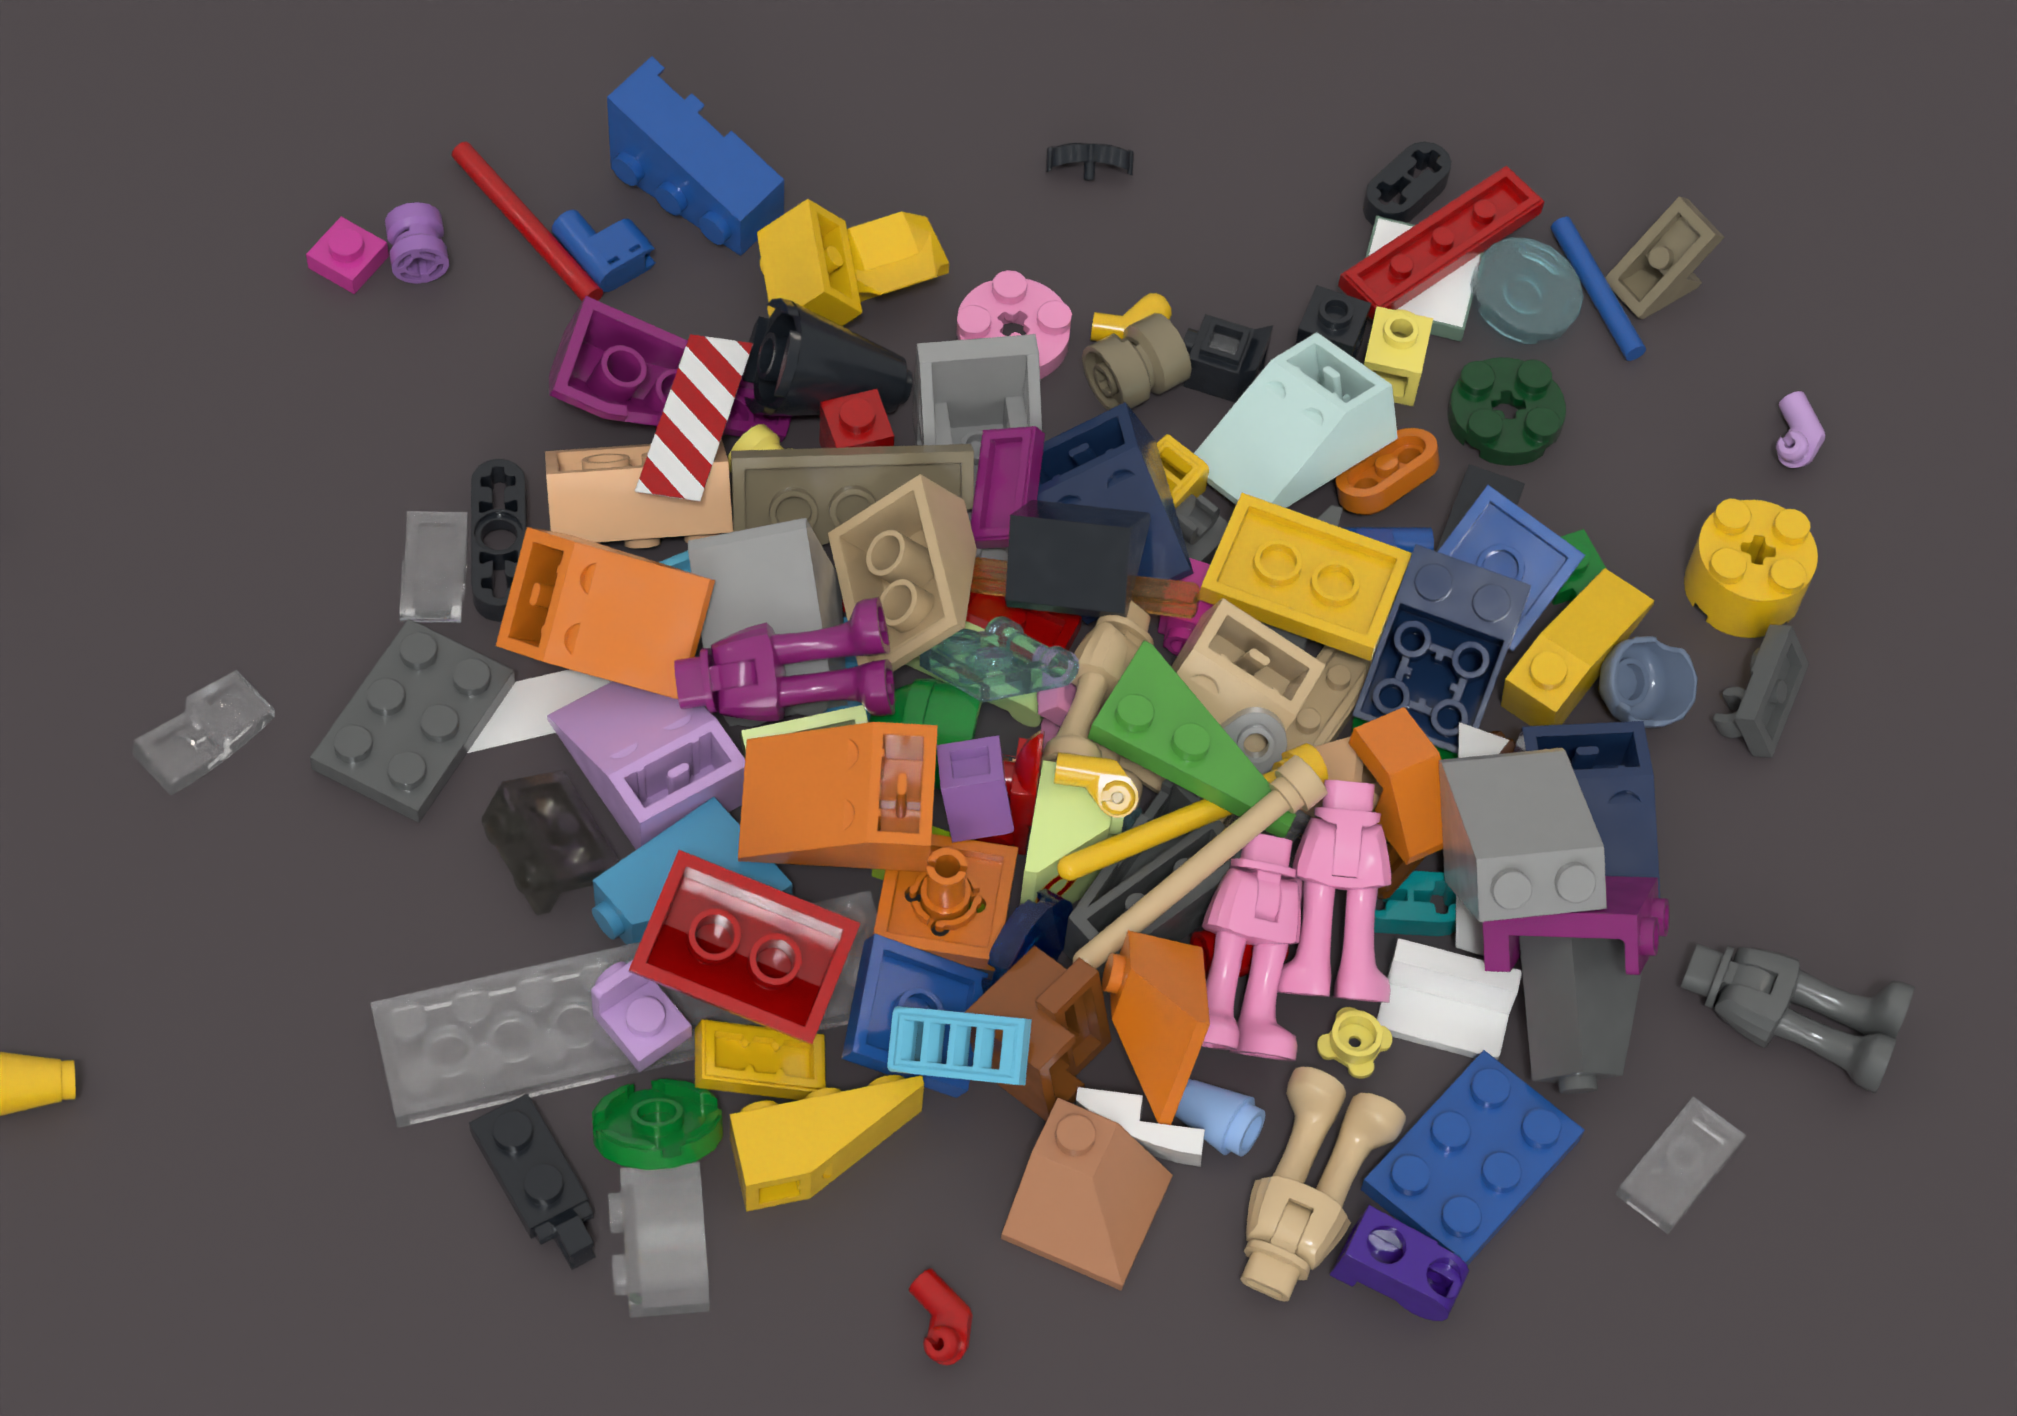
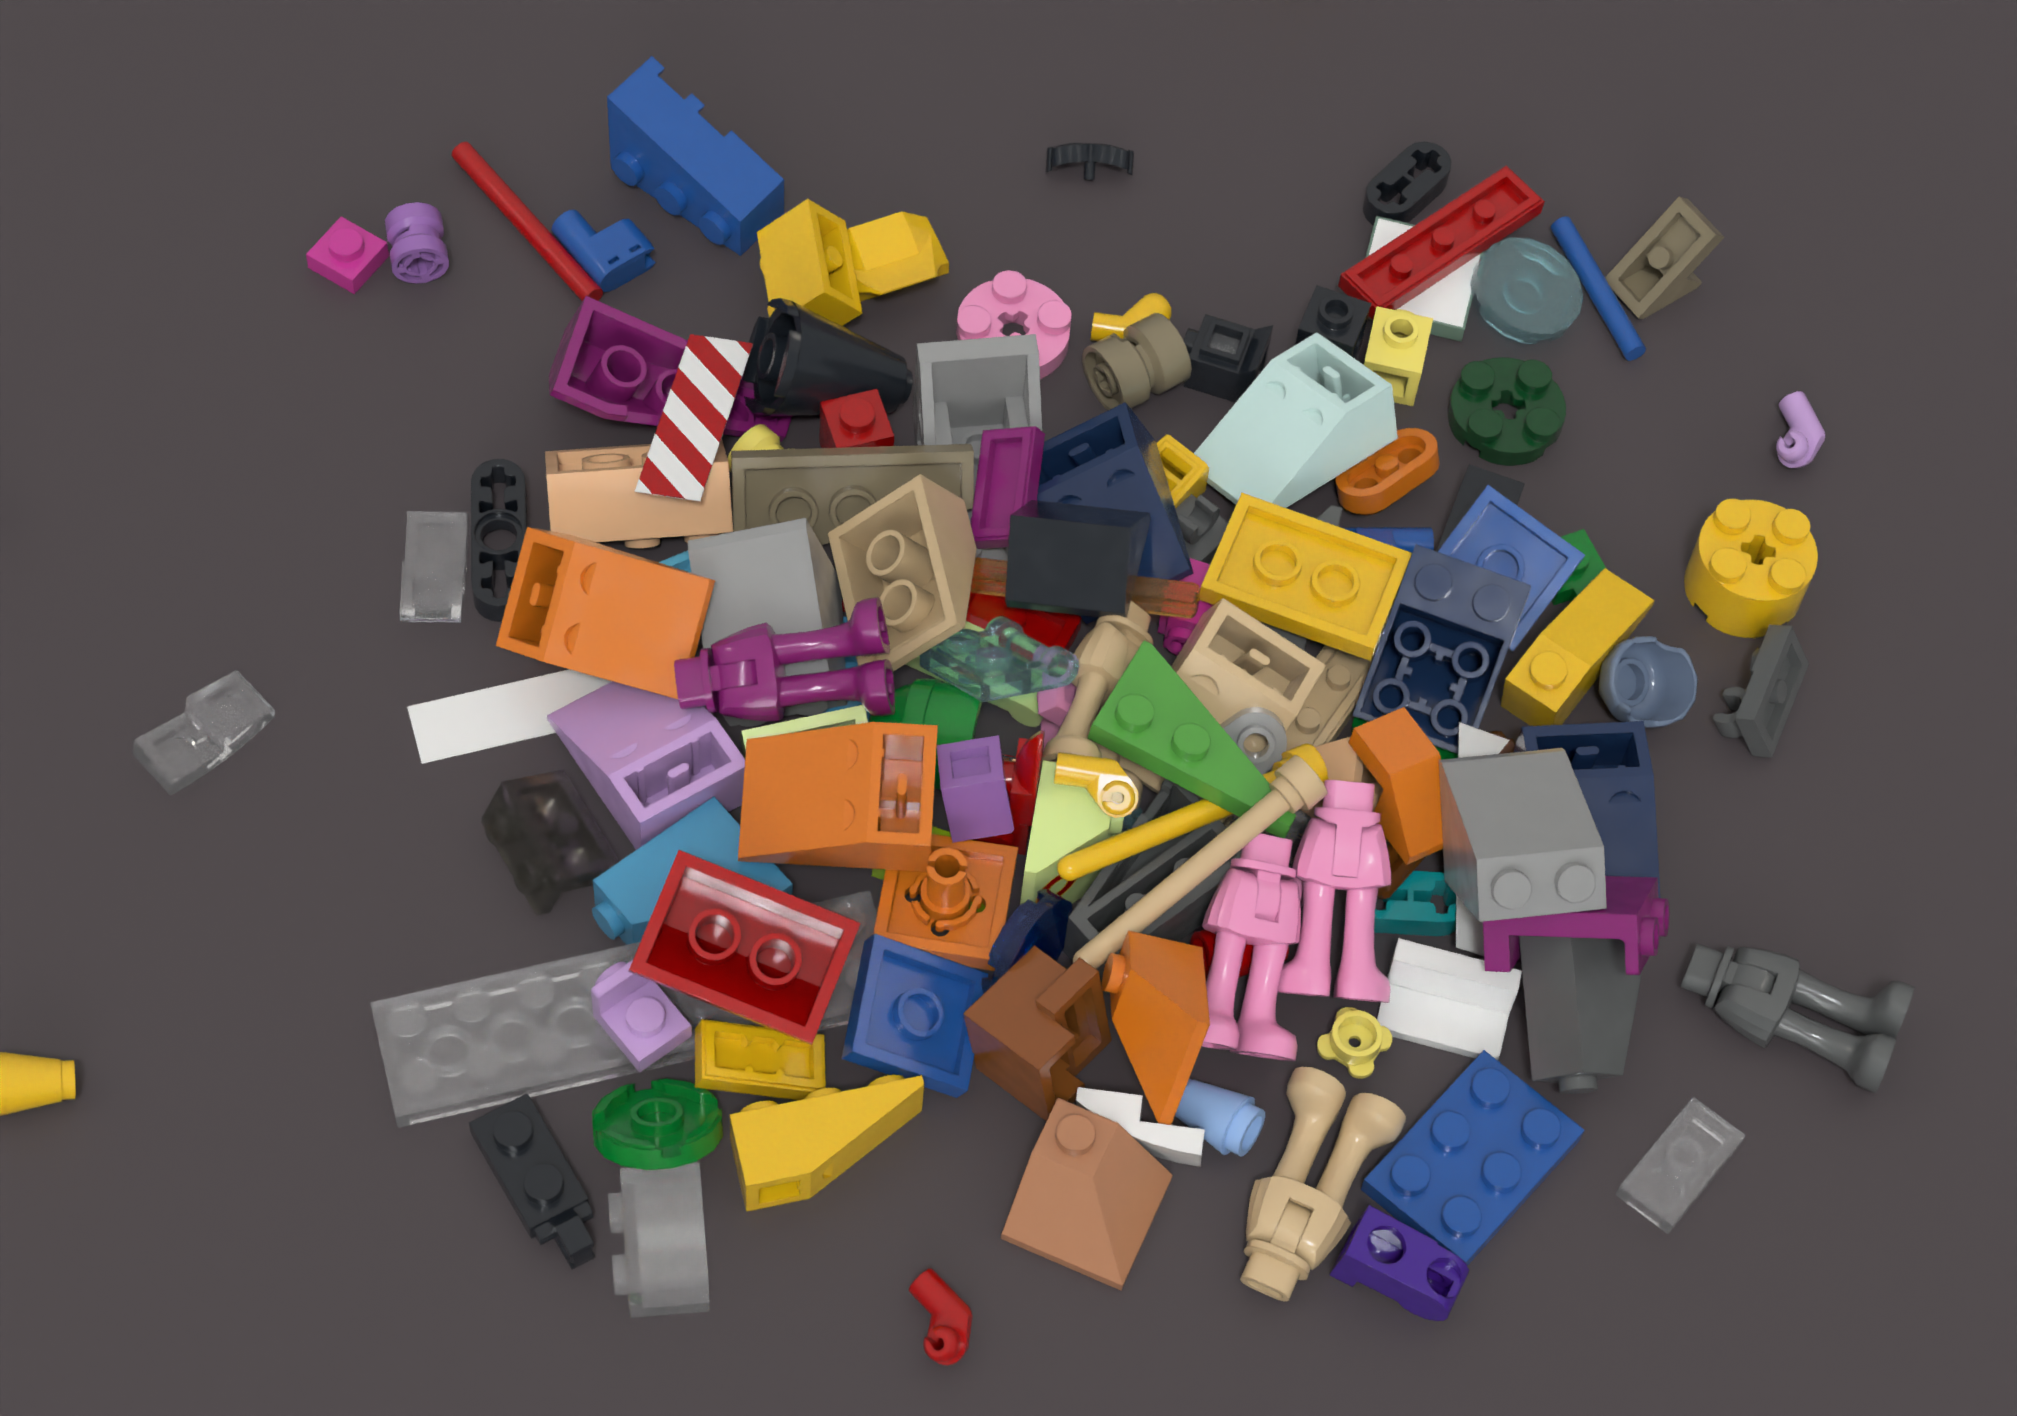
dark grey plate [310,618,515,823] -> none
medium azure slope [887,1006,1032,1086] -> none

